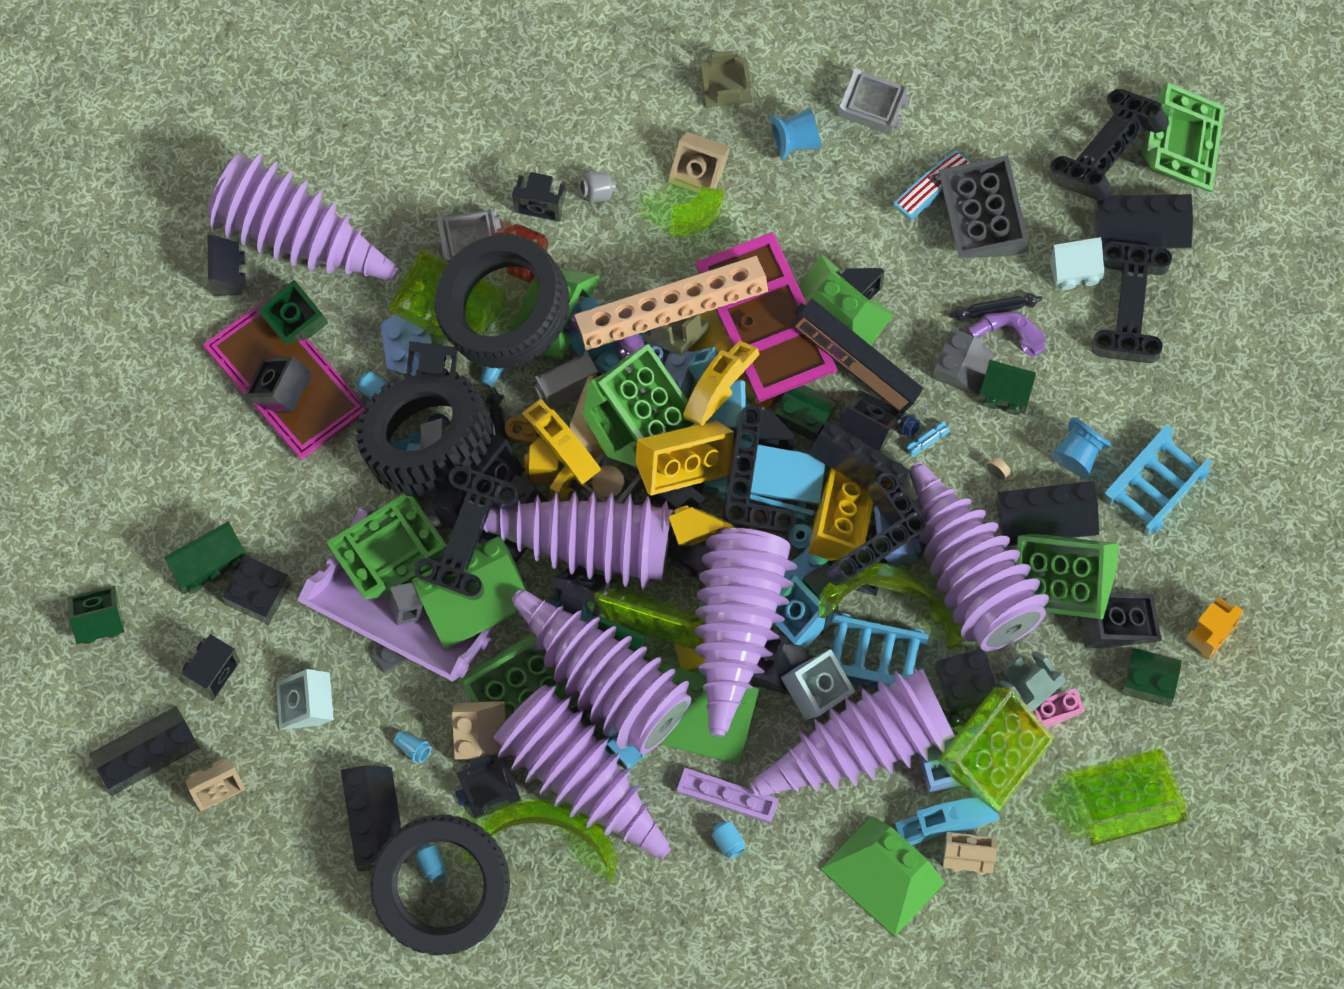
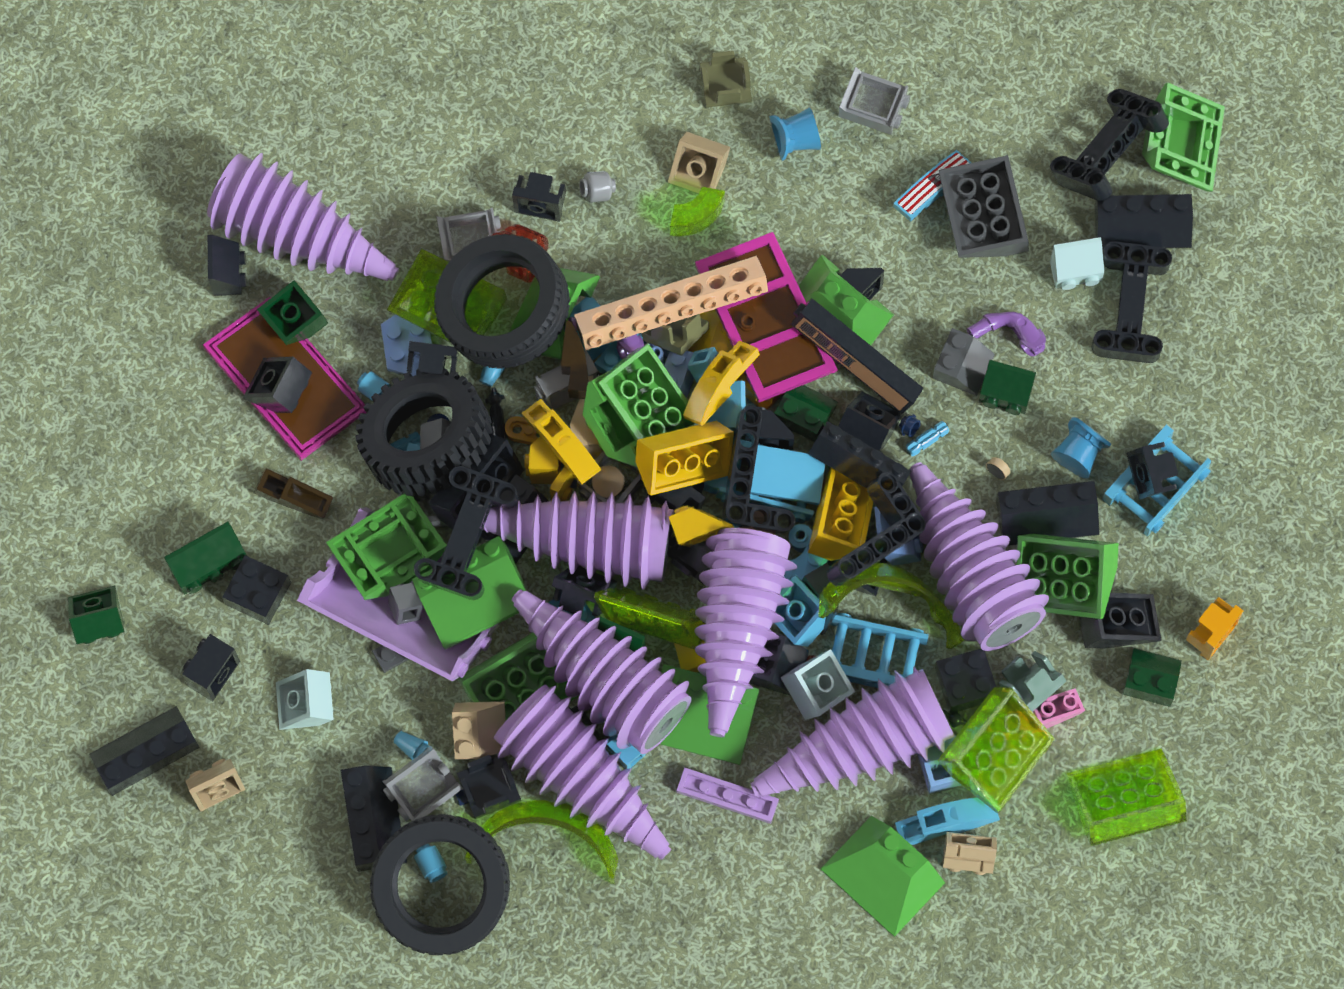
medium azure brick [711,820,746,859] -> none
black wheel [949,293,1042,321] -> none
none -> dark brown slope [253,468,333,519]
none -> window [382,746,463,822]
none -> dark brown slope [561,321,589,399]
none -> black panel [1126,442,1178,500]

